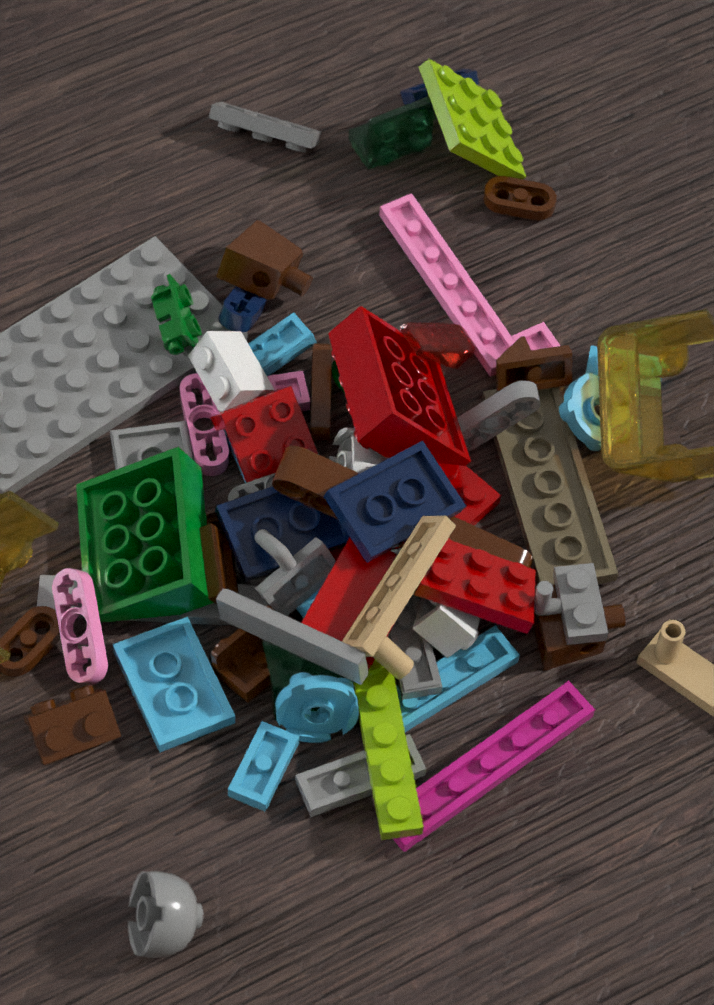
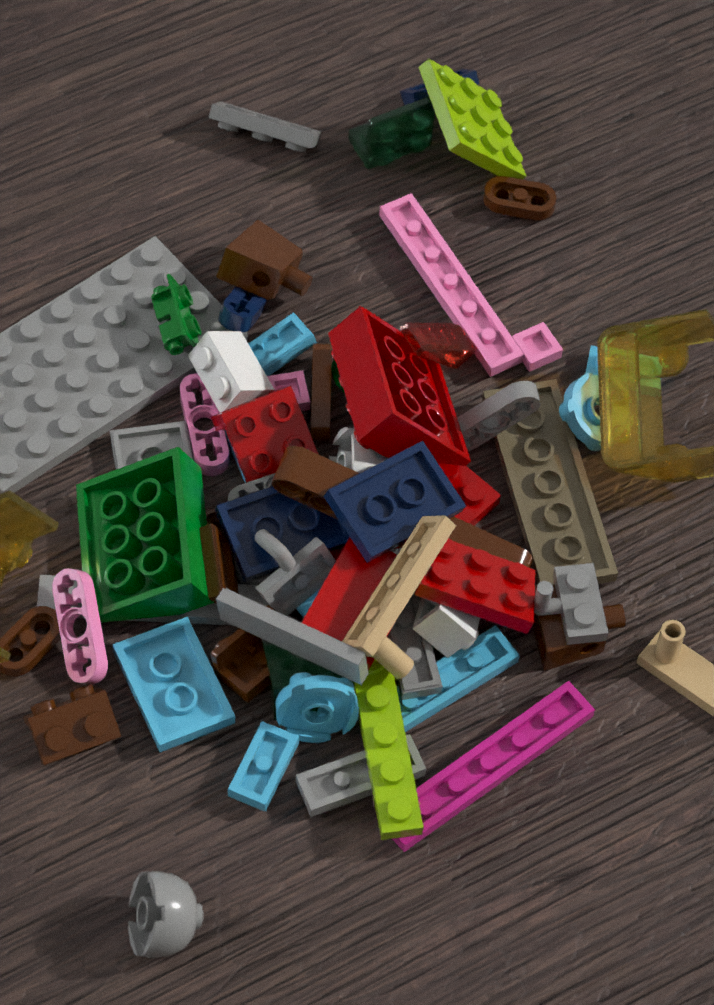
reddish brown slope [496,336,572,392] -> none

